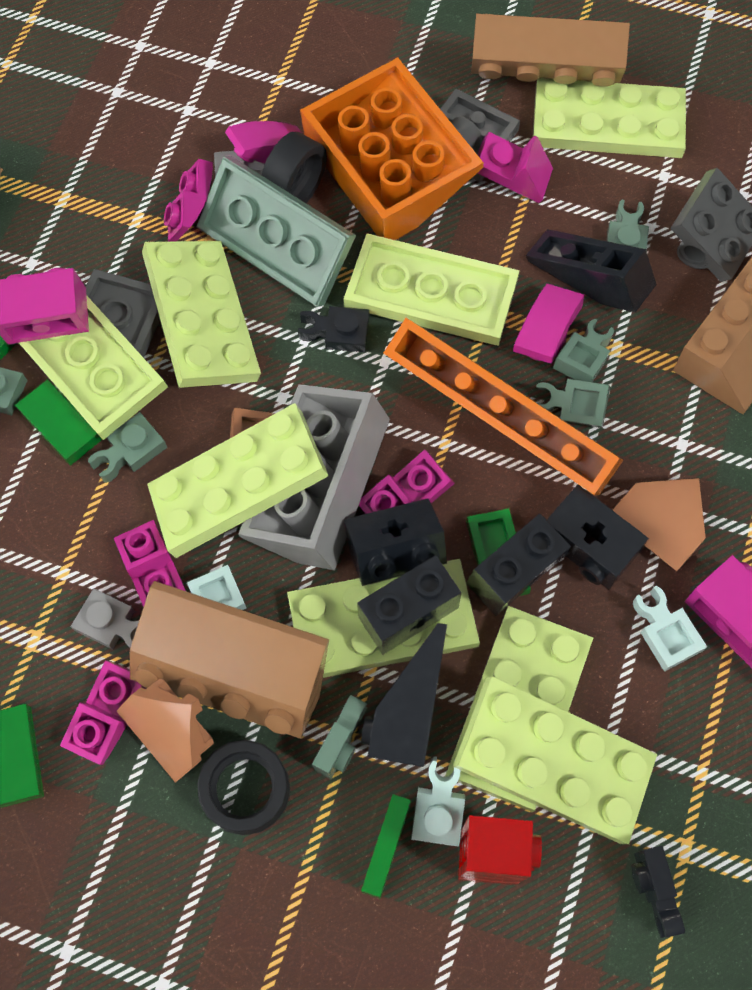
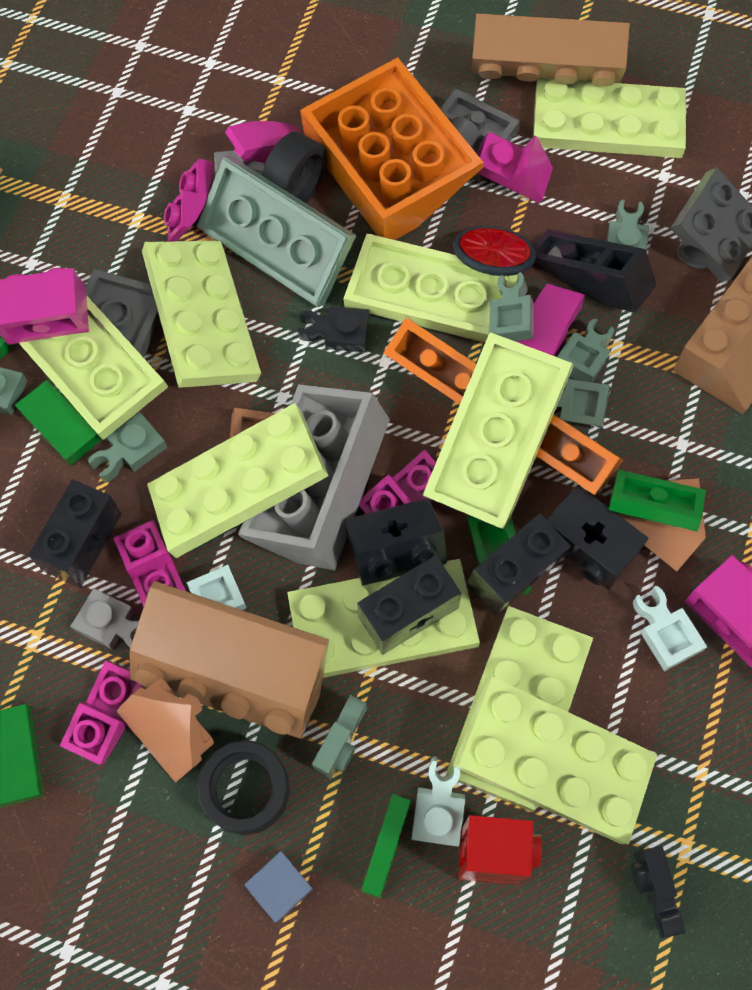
black slope [361,623,447,767] -> none
none -> black brick [28,479,122,588]
none -> sand blue tile [244,851,313,924]
none -> yellowish green plate [423,332,574,529]
none -> red wheel [453,226,536,276]
none -> sand green plate [489,273,534,341]
none -> green plate [609,469,706,532]

